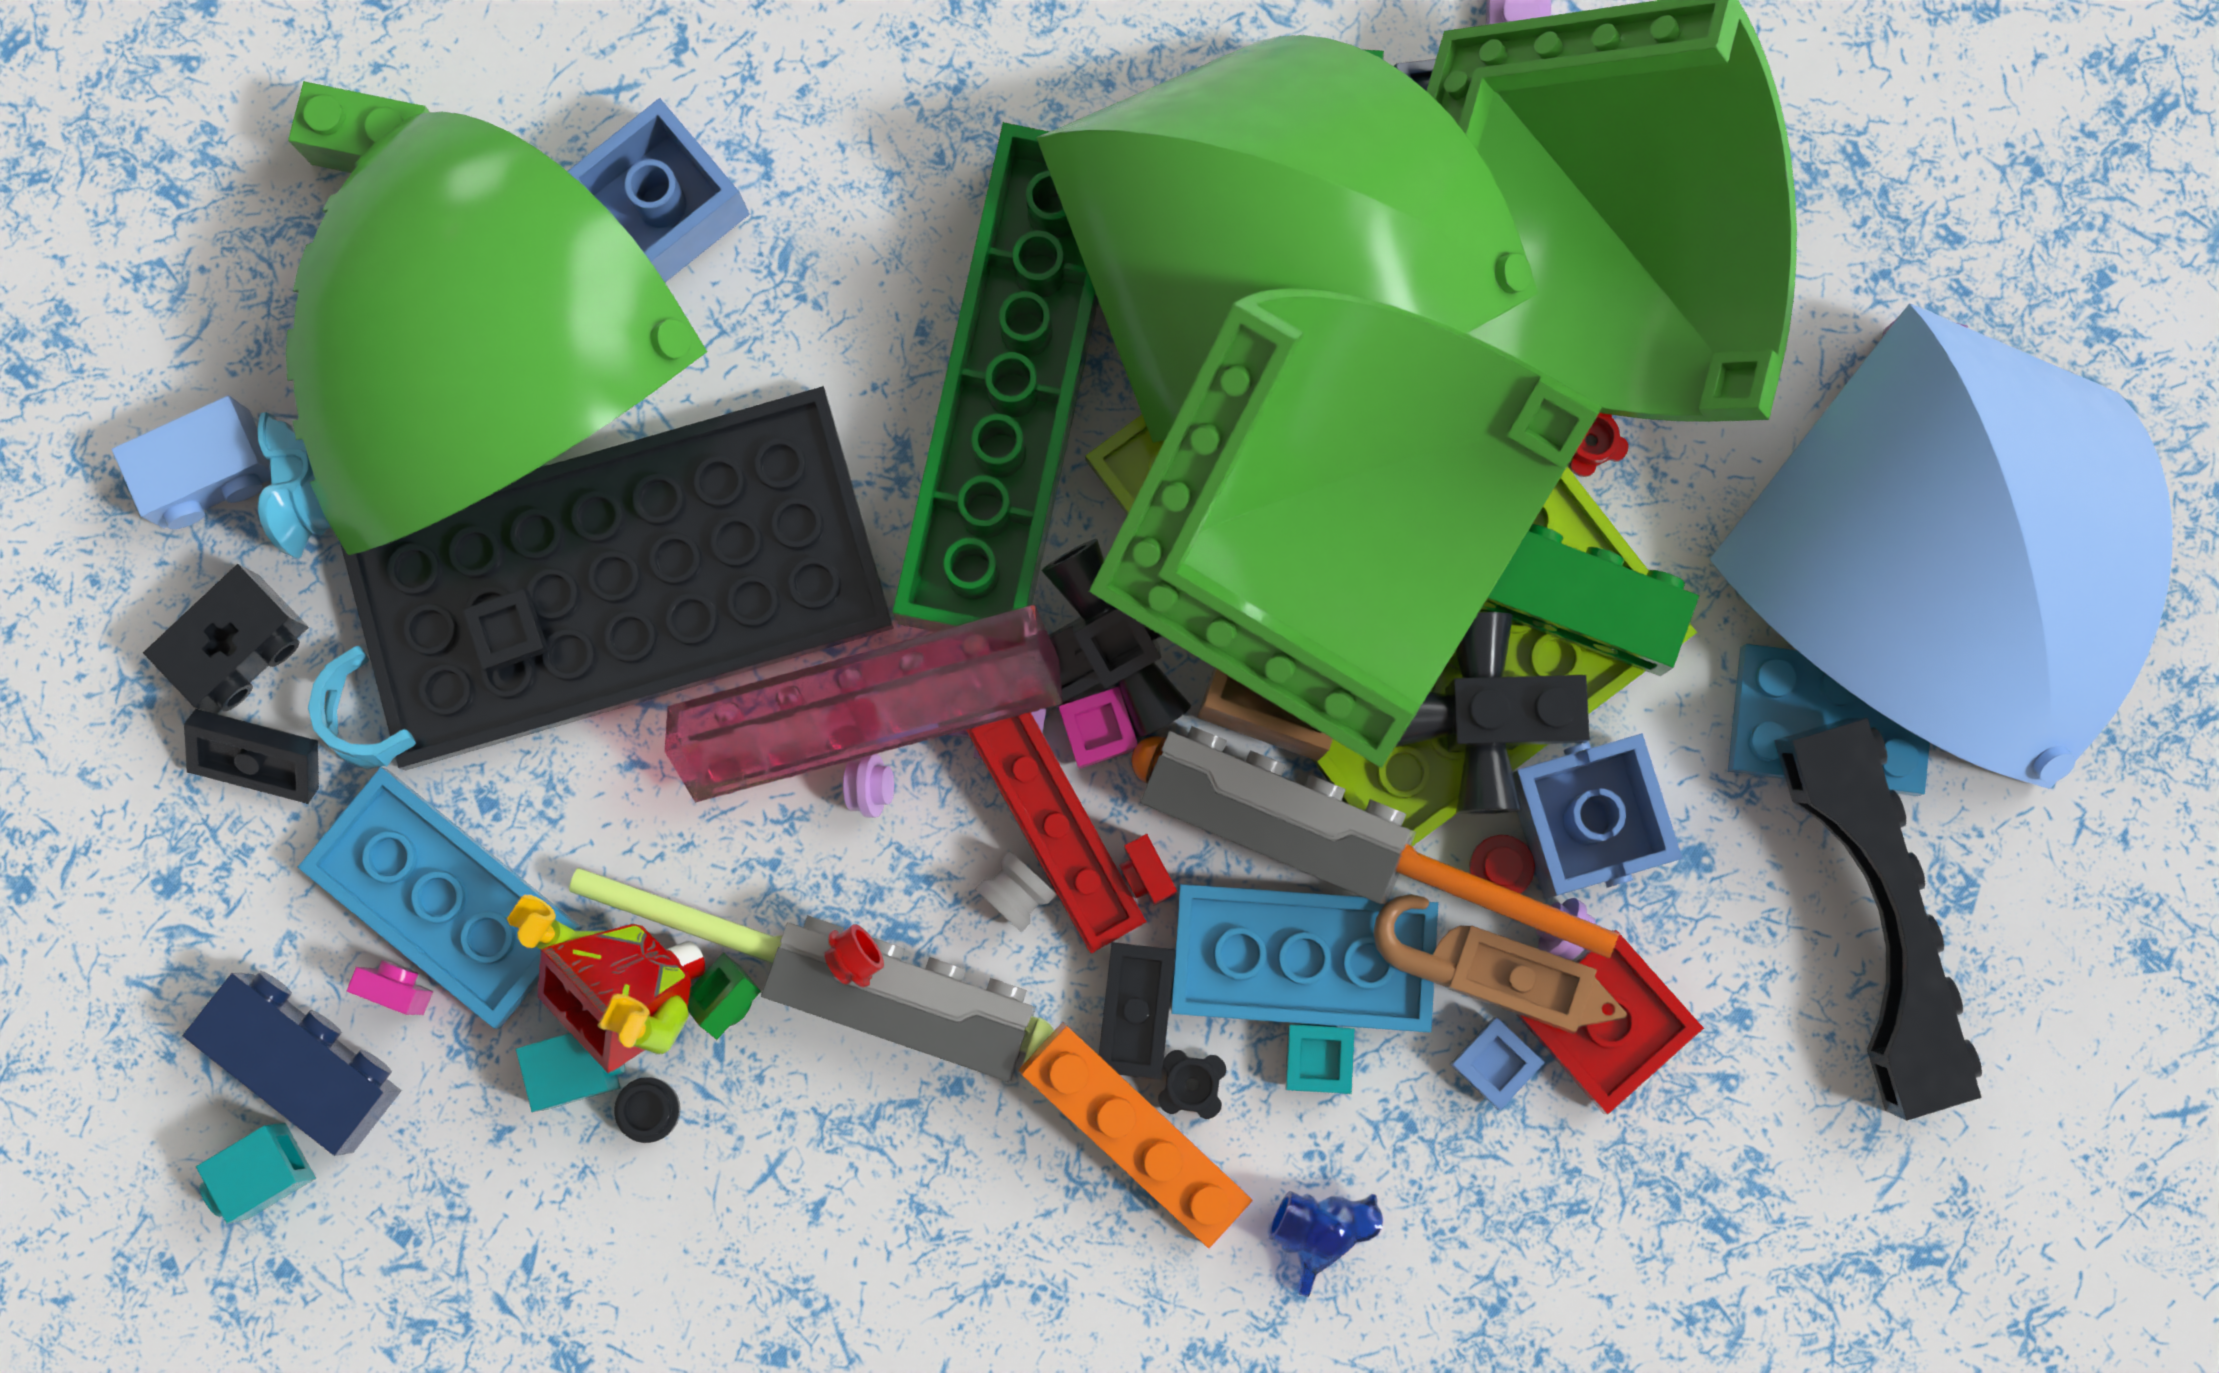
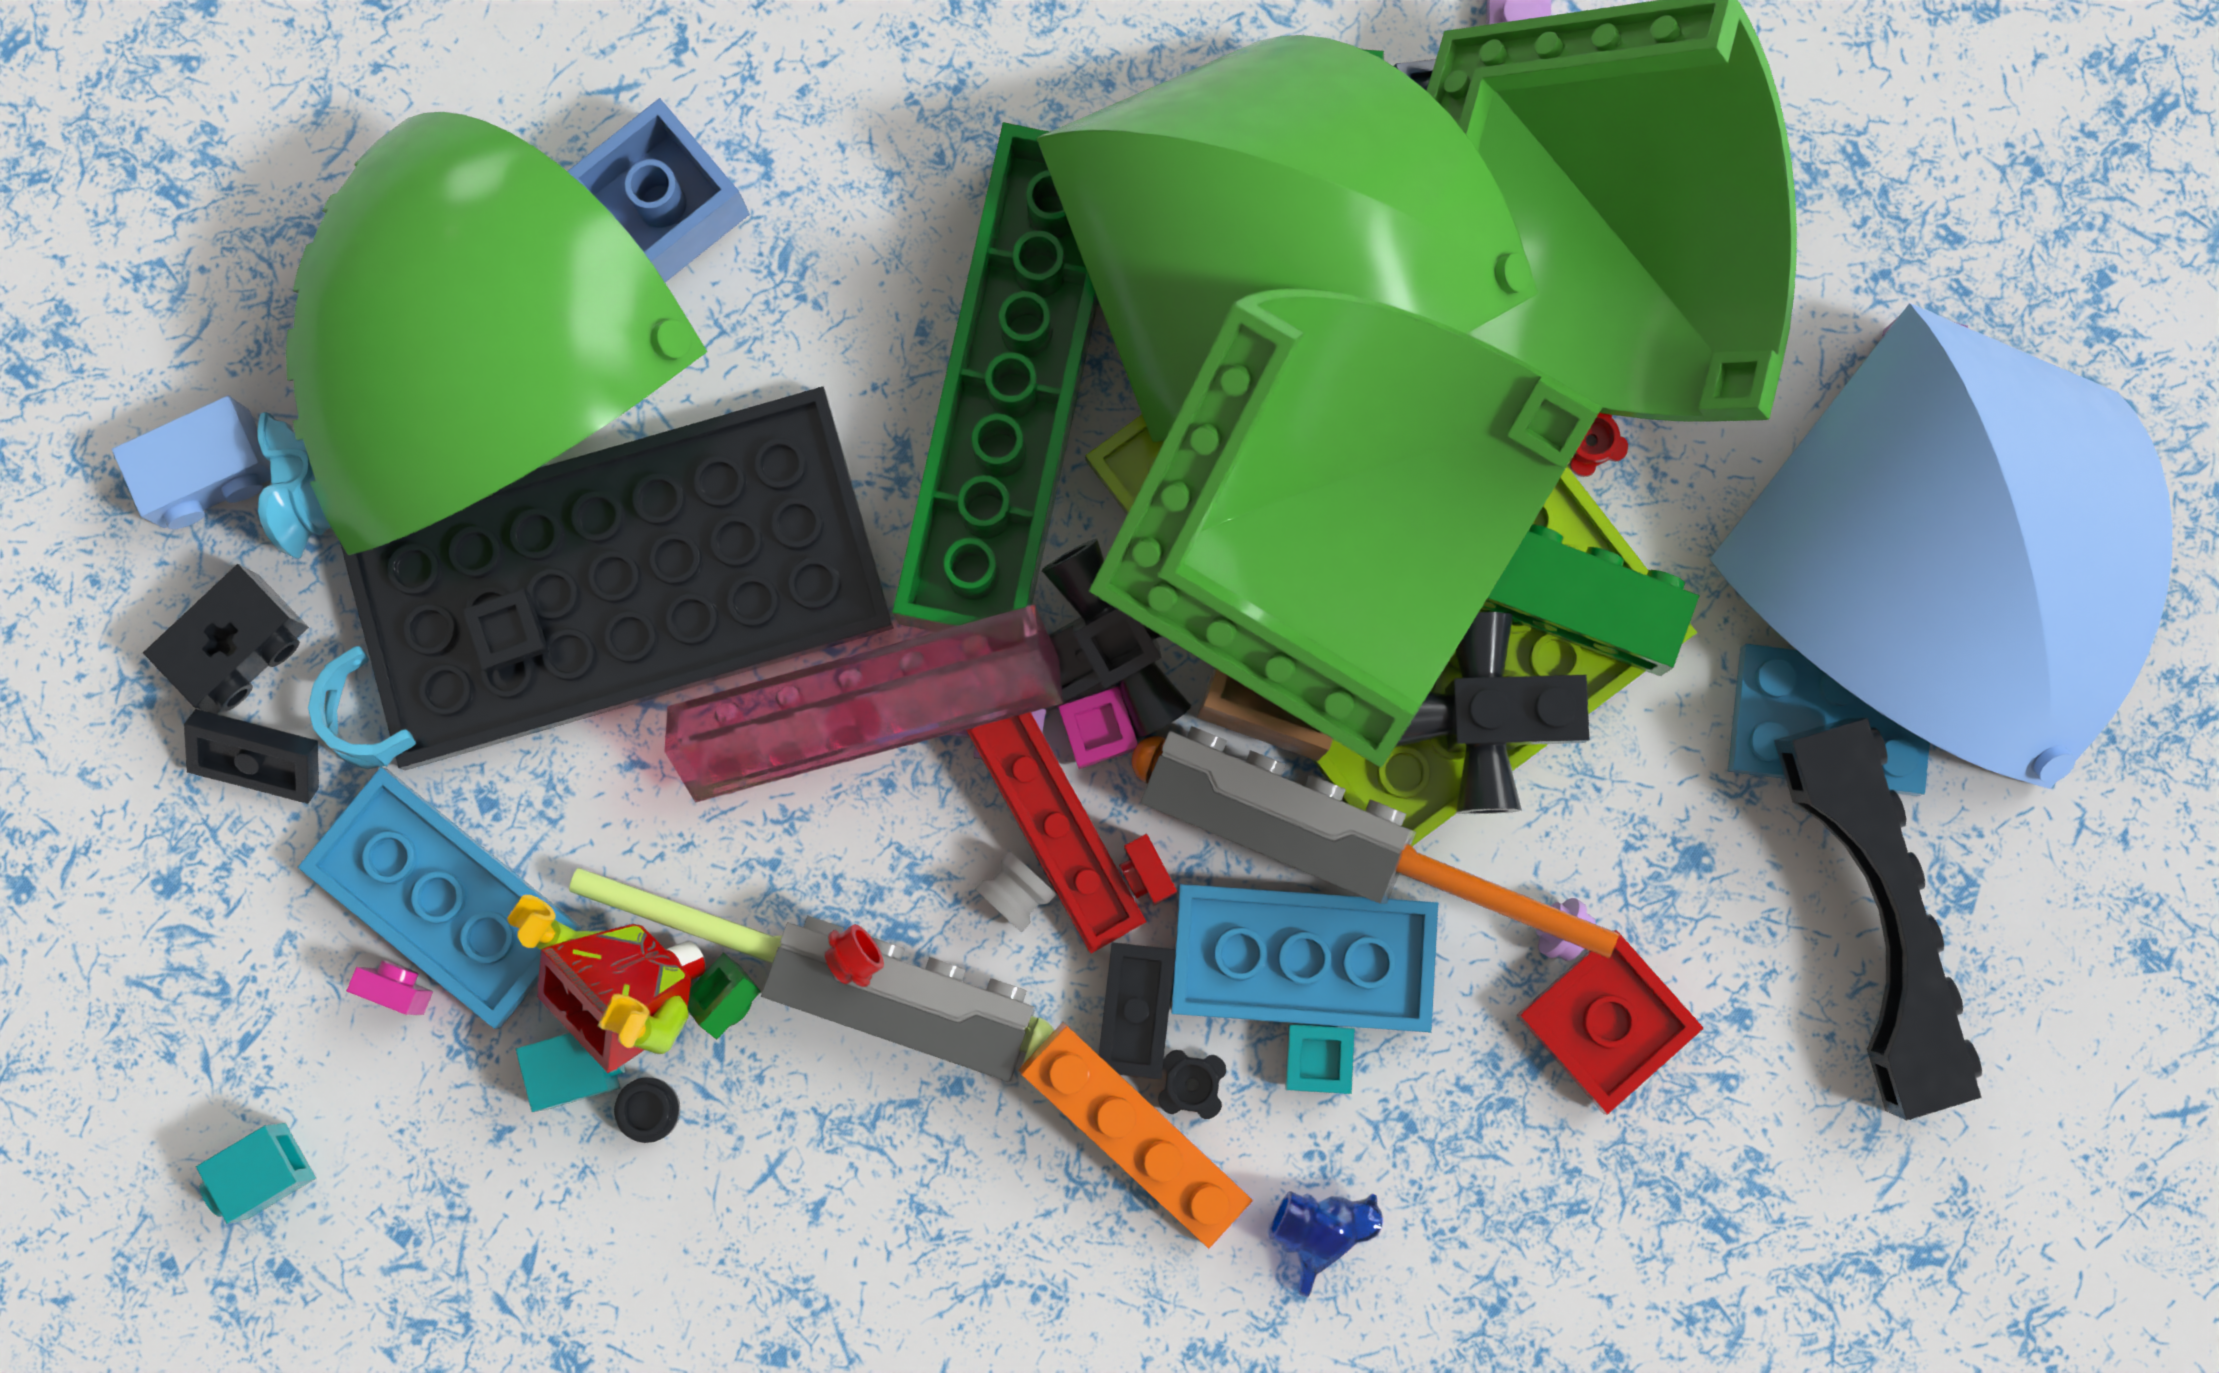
dark blue brick [182,971,402,1156] -> none
bright green brick [288,81,430,173] -> none
lavender plate [843,753,894,818] -> none
medium nougat plate [1373,894,1627,1034] -> none
medium blue plate [1450,1017,1545,1110] -> none
red plate [1469,835,1535,894] -> none
medium blue brick [1513,733,1683,899] -> none

